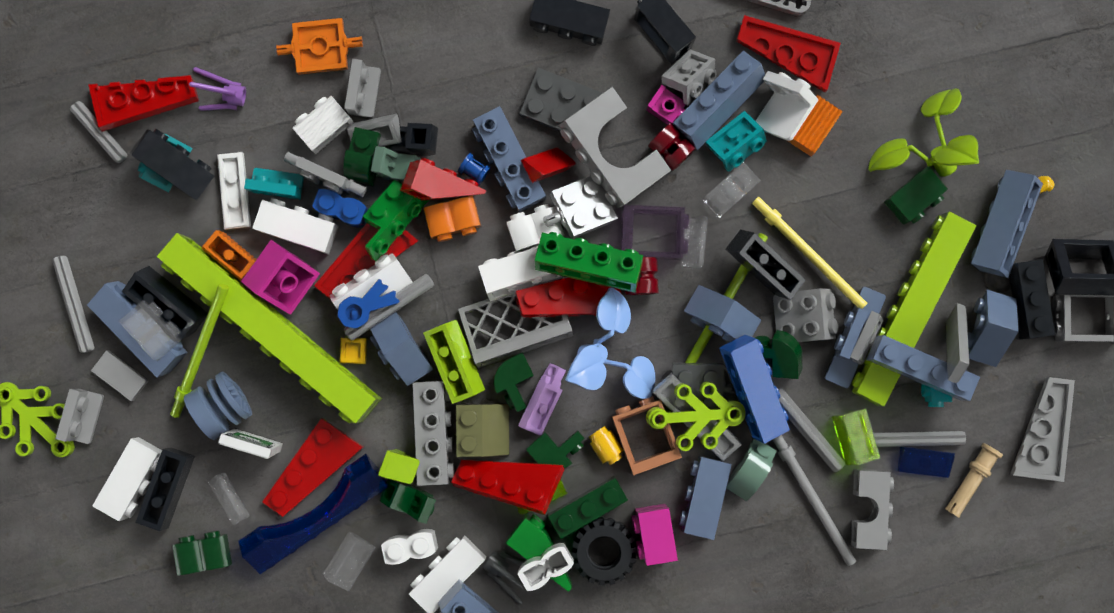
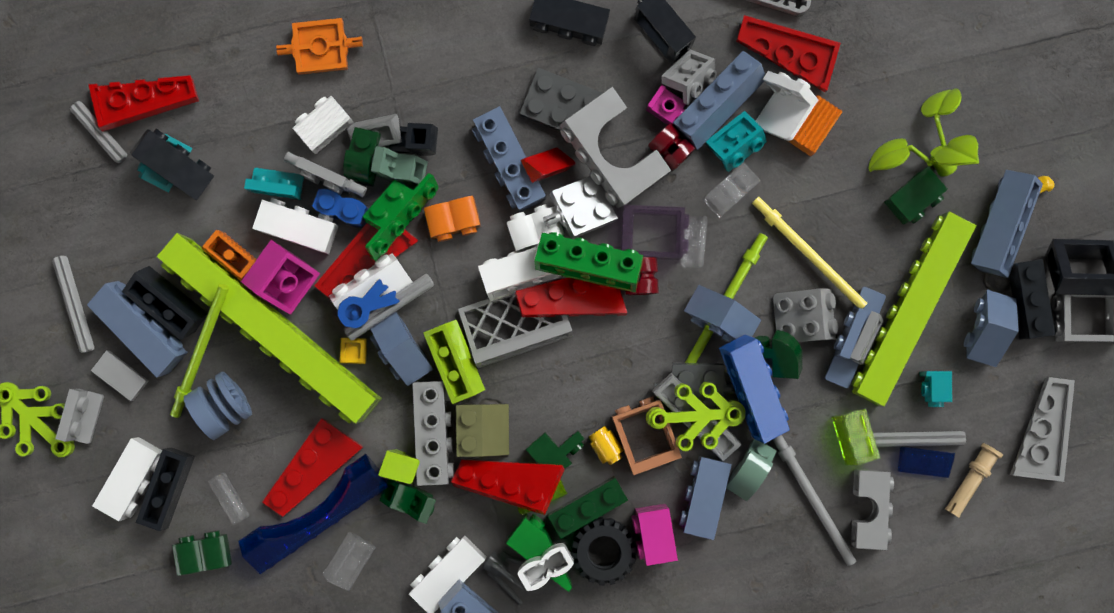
clear brick [119,300,181,361] -> none
medium lavender plant [189,67,246,111] -> none
white tile [217,152,251,230] -> none
white tile [219,429,283,459] -> none
light grey bracket [344,59,381,118] -> none
white brick [381,529,438,565] -> none
slope [400,158,486,200] -> none
blue bush [458,153,491,185] -> none
dark green brick [494,352,534,412] -> none
lavender hinge [518,363,566,435] -> none
light blue plant [565,288,655,399] -> none
black brick [725,229,806,300] -> none
light grey axle [778,388,845,472] -> none
sand blue brick [866,335,980,401] -> none
light grey tile [946,303,969,383] -> none

